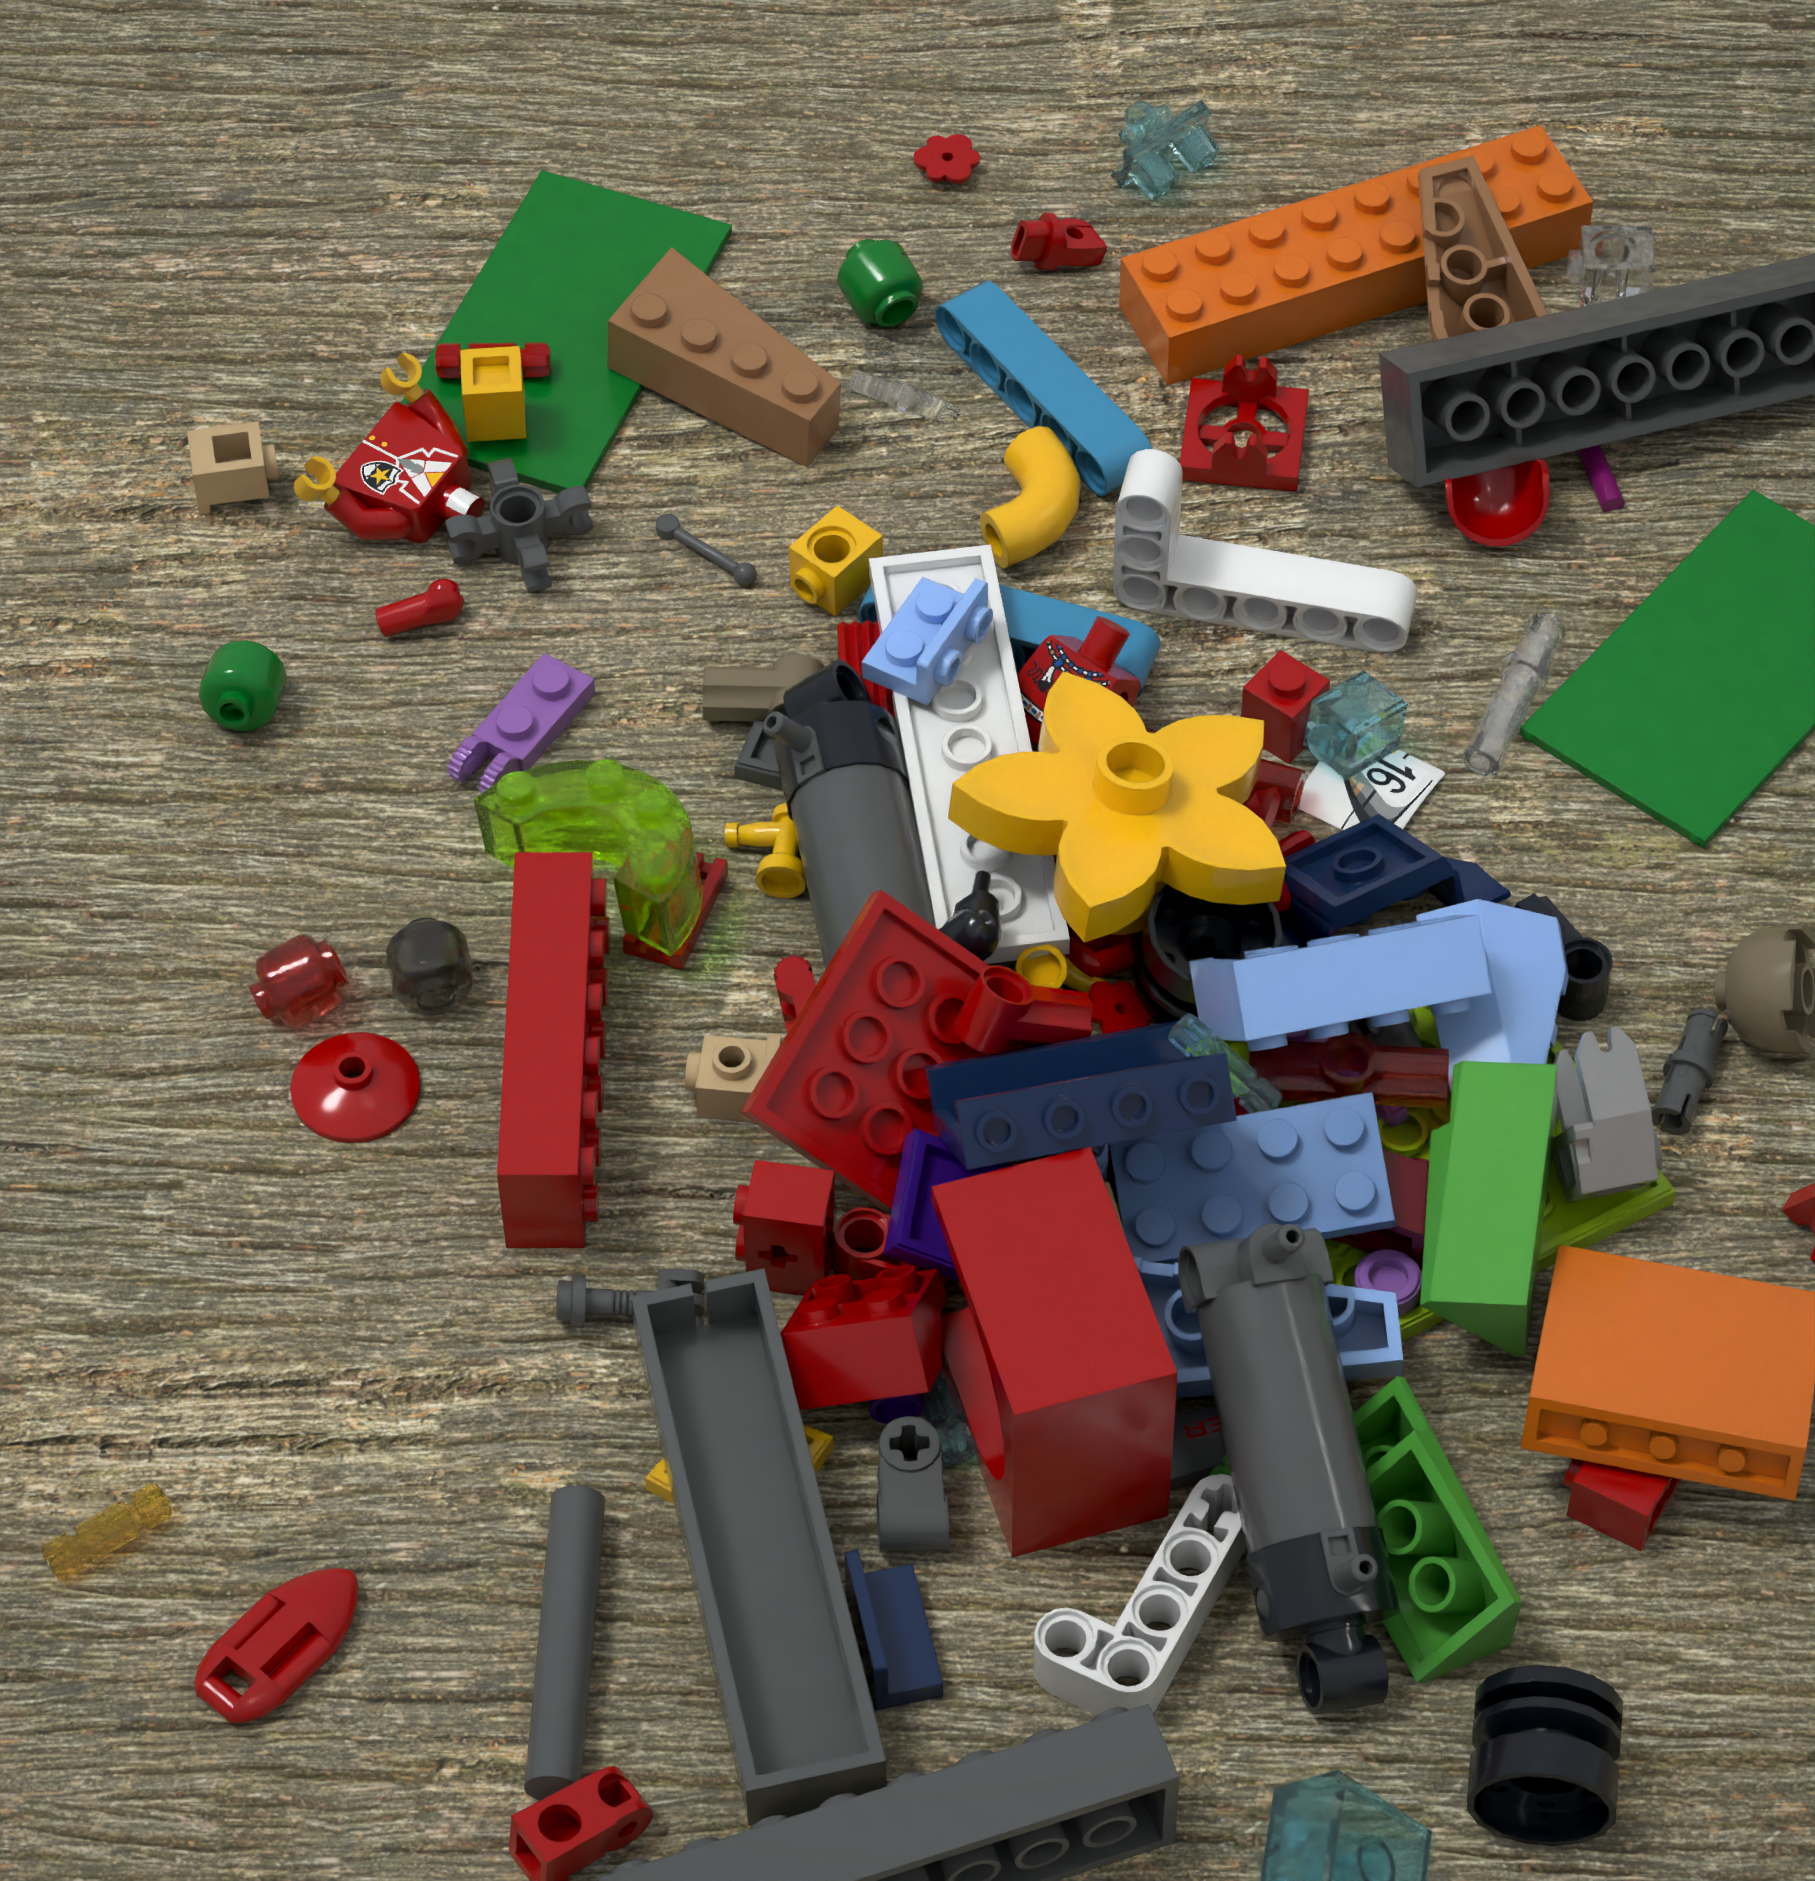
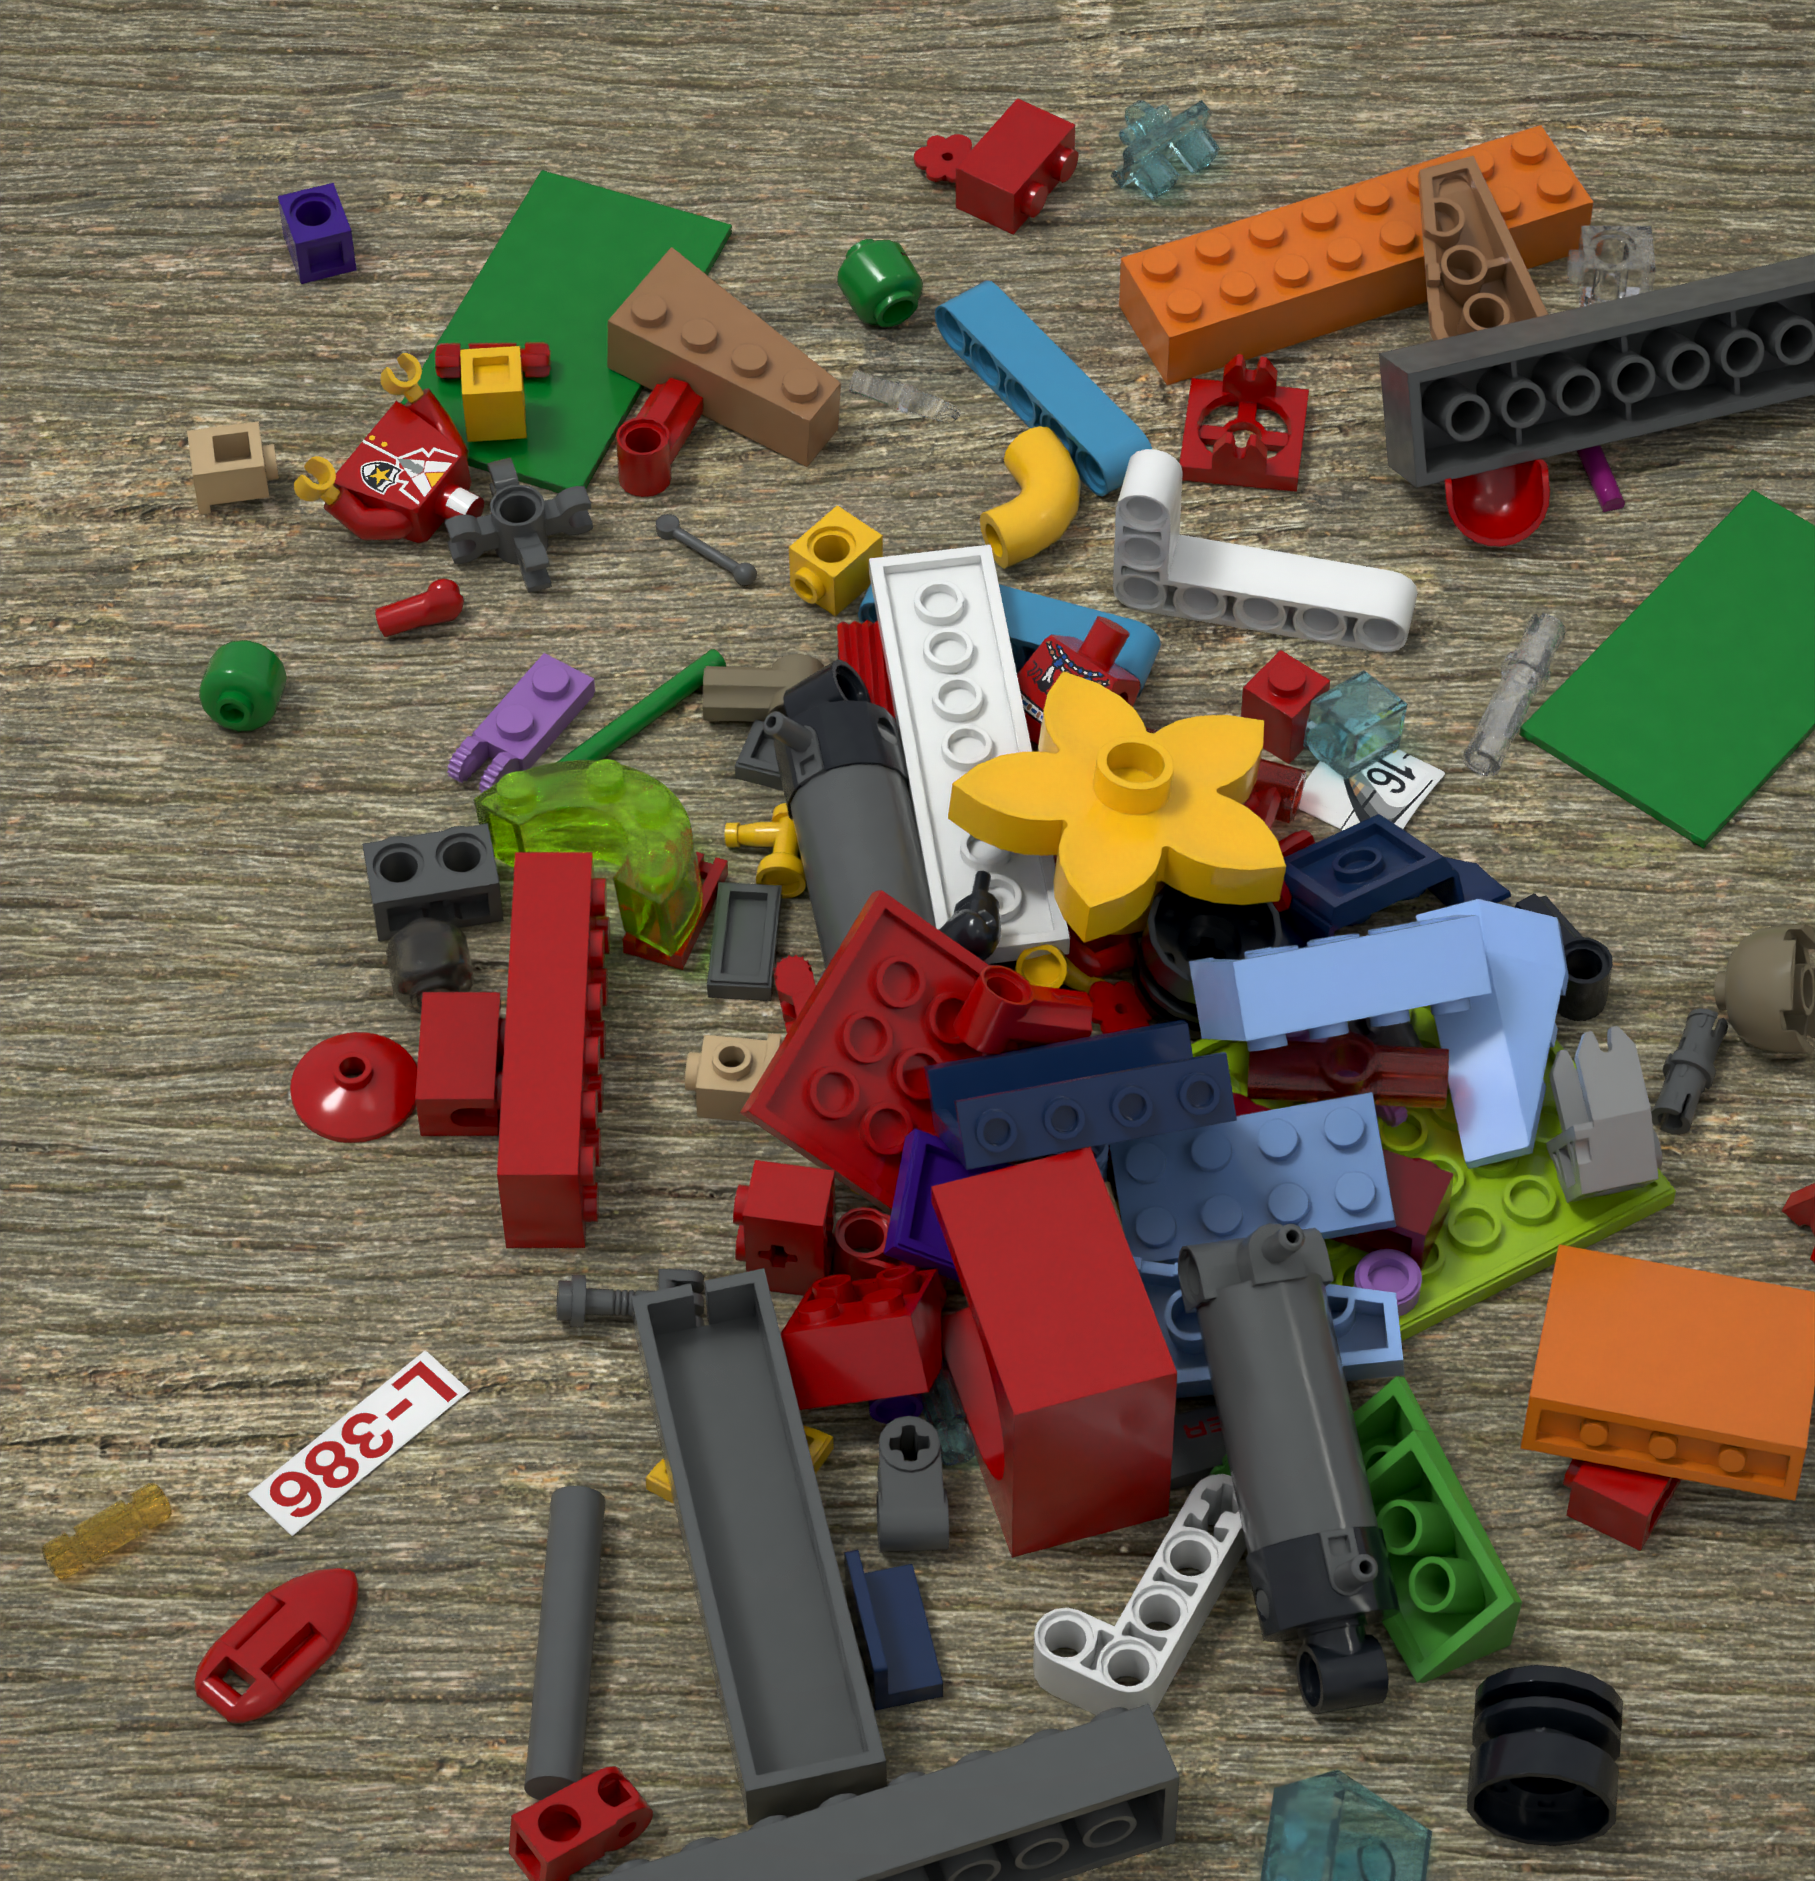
clear red head [249,934,350,1028] -> none
light blue bracket [862,577,993,706] -> none
red piece [1011,212,1107,271] -> none
clear light blue axle [1168,1013,1283,1114] -> none
bright green slope [1420,1061,1558,1357] -> none
none -> white sticker [248,1350,470,1536]
none -> dark purple brick [278,183,357,284]
none -> dark grey brick [362,823,504,941]
none -> red brick [415,992,506,1136]
none -> green piece [526,649,726,804]
none -> red piece [616,378,704,497]
none -> dark grey tile [707,882,782,1001]
none -> red brick [956,98,1079,235]

